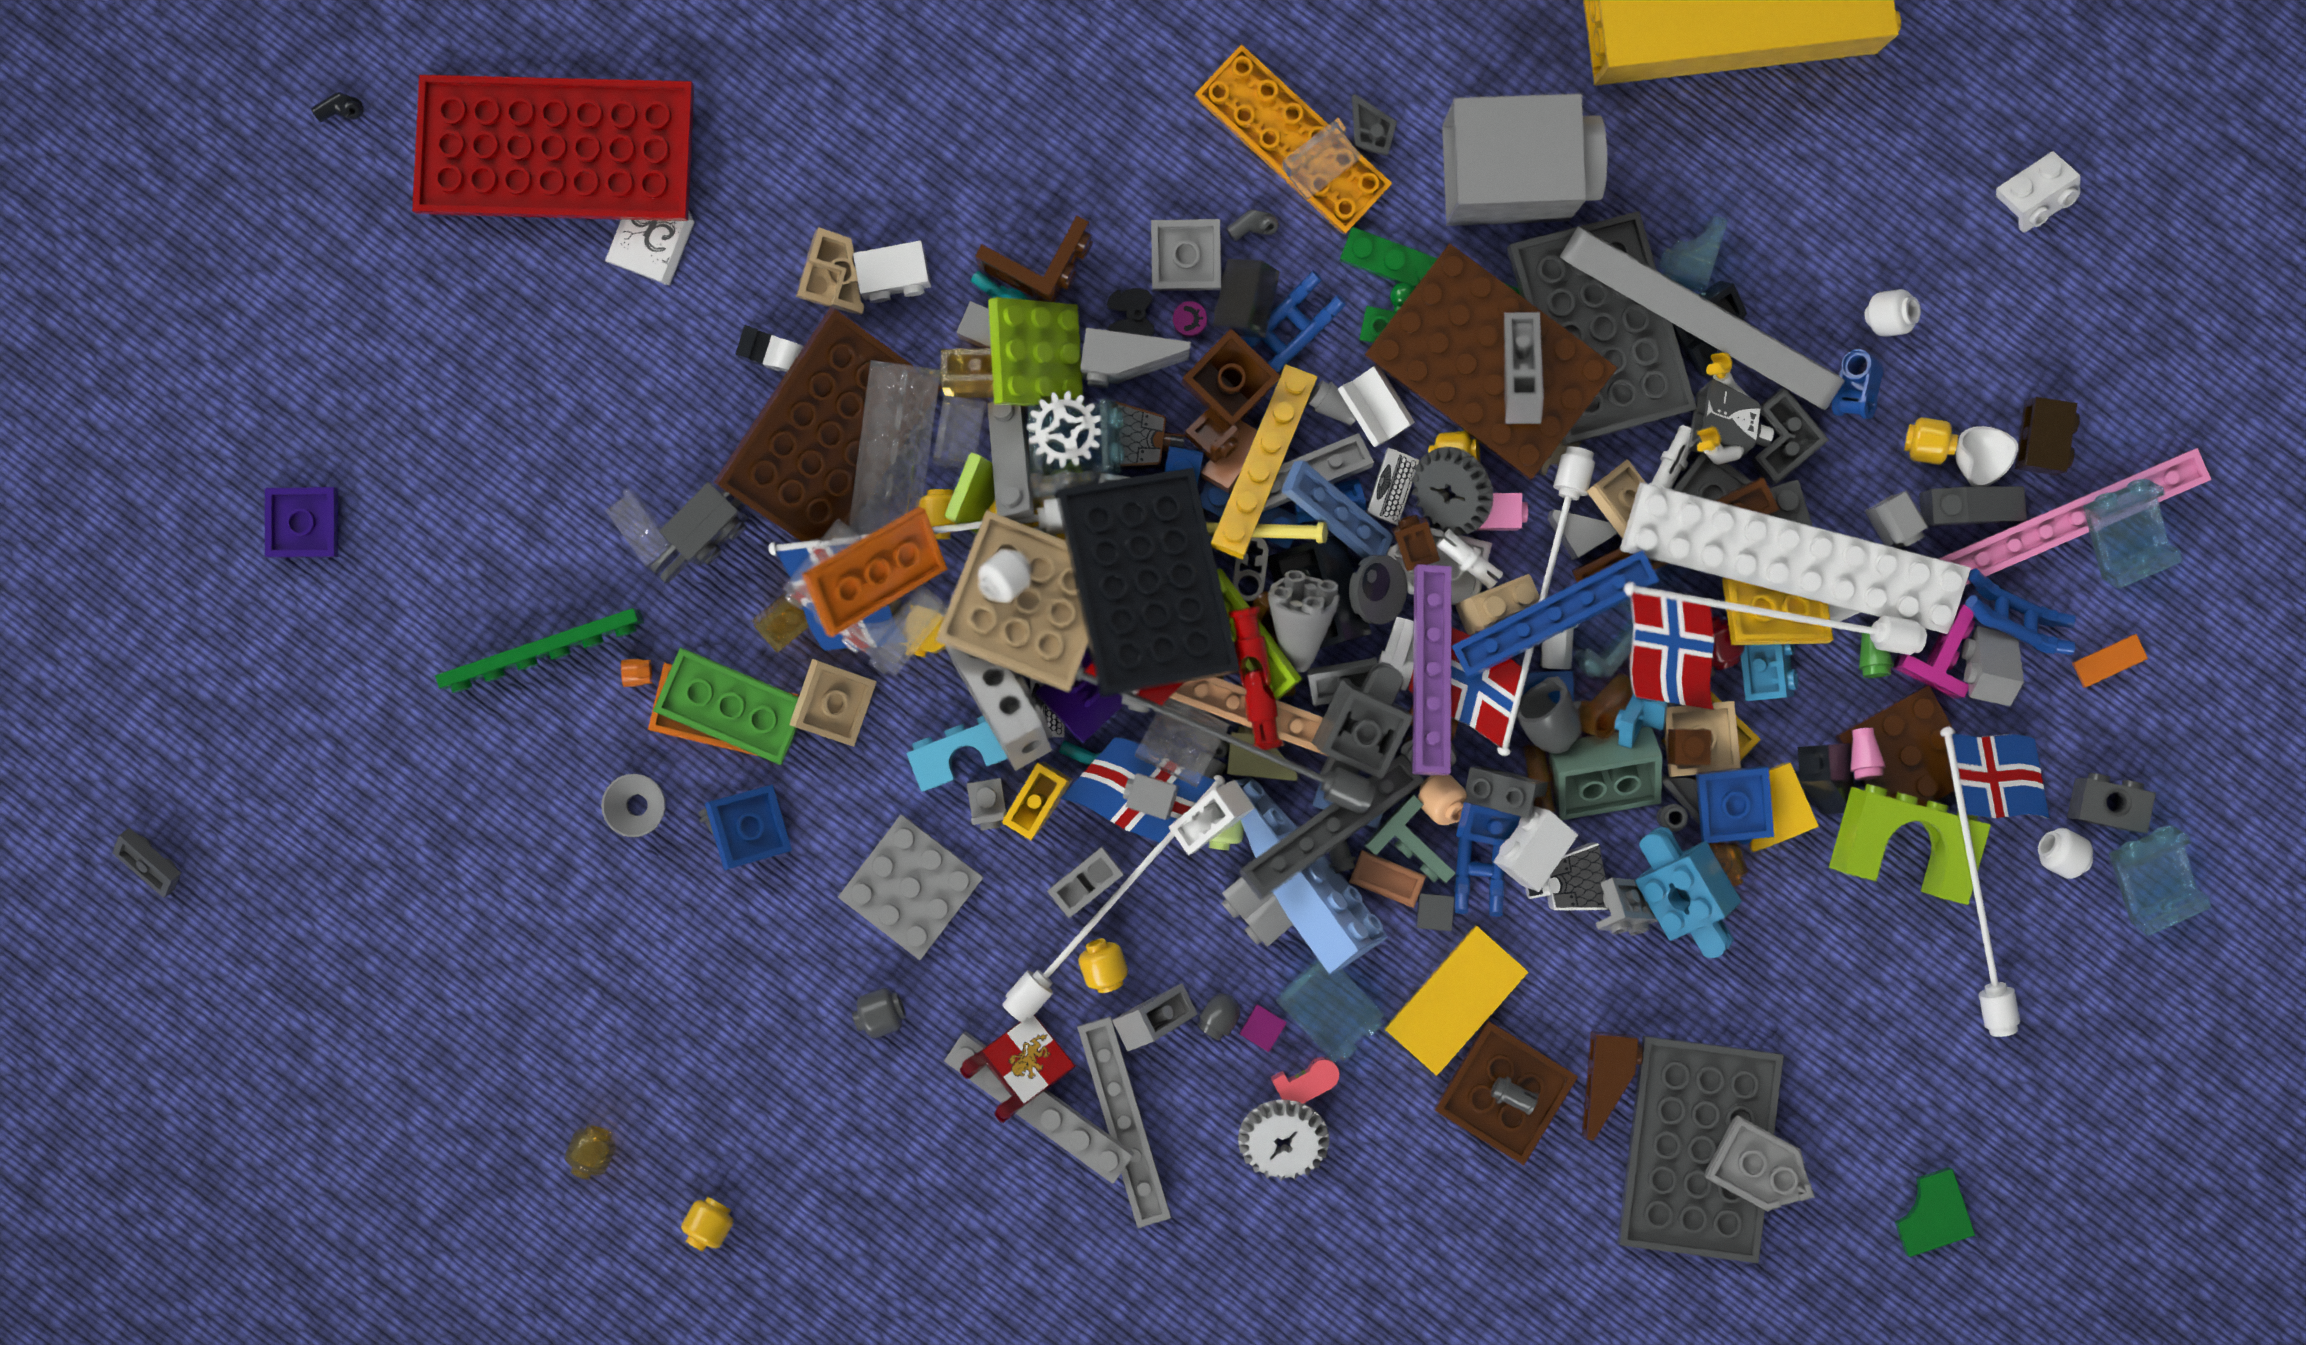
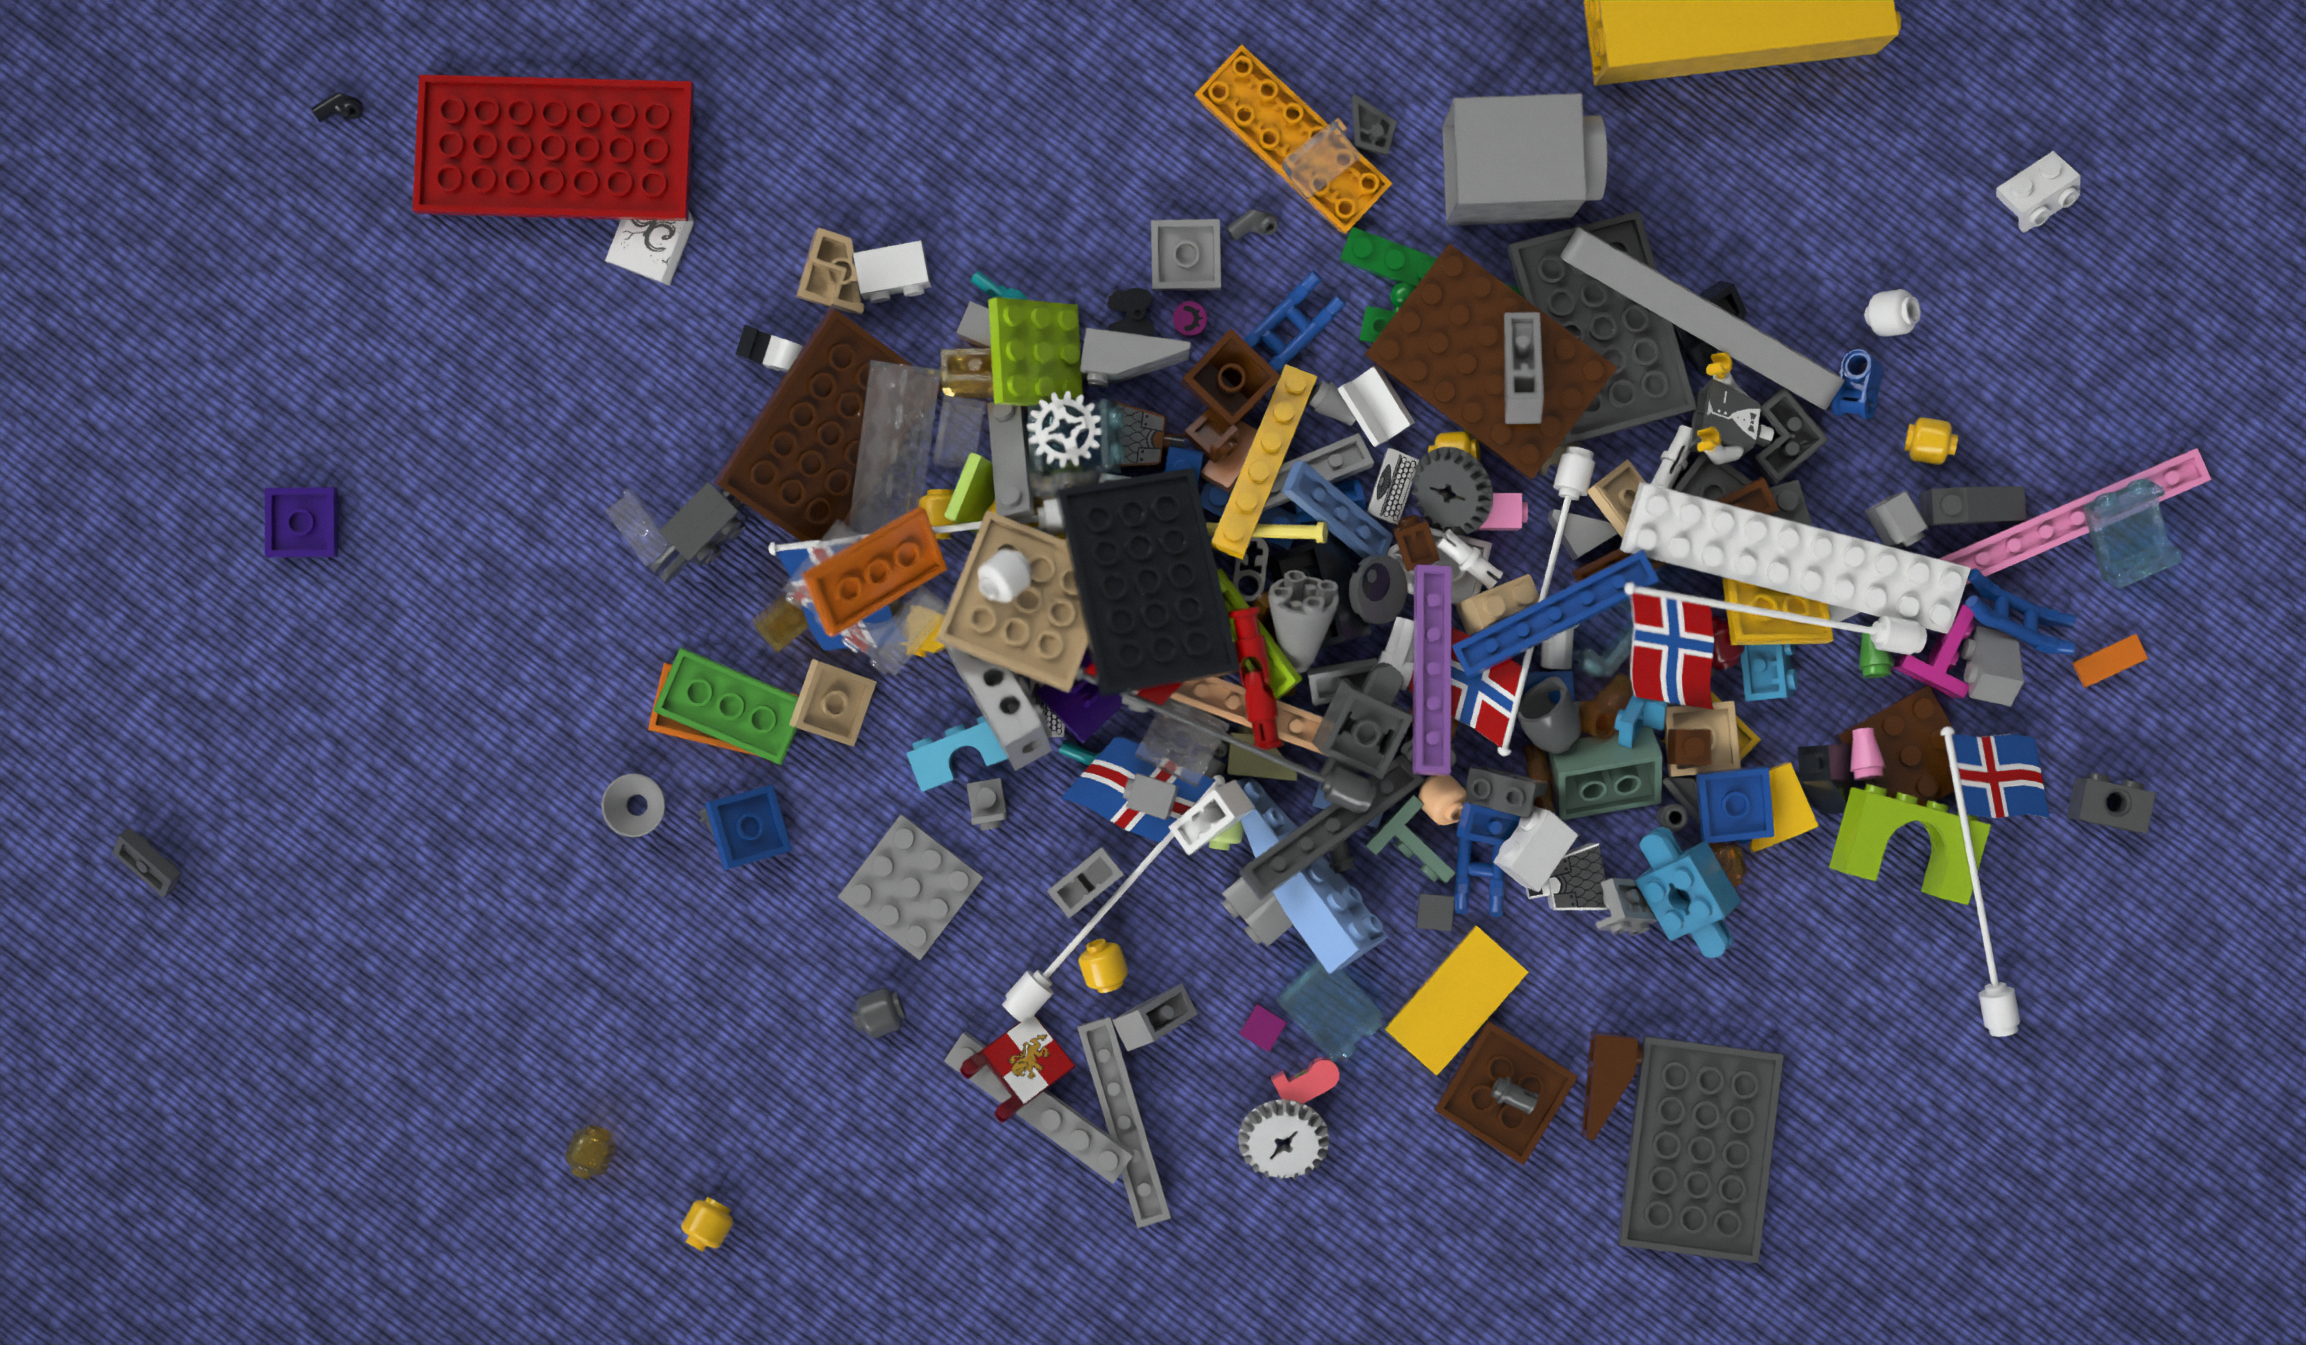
green plate [435,608,644,693] -> none
orange hose [621,659,652,687] -> none
reddish brown bracket [975,215,1093,302] -> none
yellow slope [1002,762,1073,841] -> none
dark grey piece [1197,994,1240,1041] -> none
clear smoke brick [1213,259,1280,338] -> none
nougat tile [1349,850,1426,908] -> none
clear light blue arch [1659,216,1728,291] -> none
light grey tile [1704,1115,1815,1211] -> none
green tile [1895,1167,1975,1257] -> none
white helmet [1955,426,2018,487] -> none
dark brown brick [2015,397,2080,476] -> none
white head [2038,828,2093,879] -> none
clear light blue panel [2109,825,2211,936] -> none

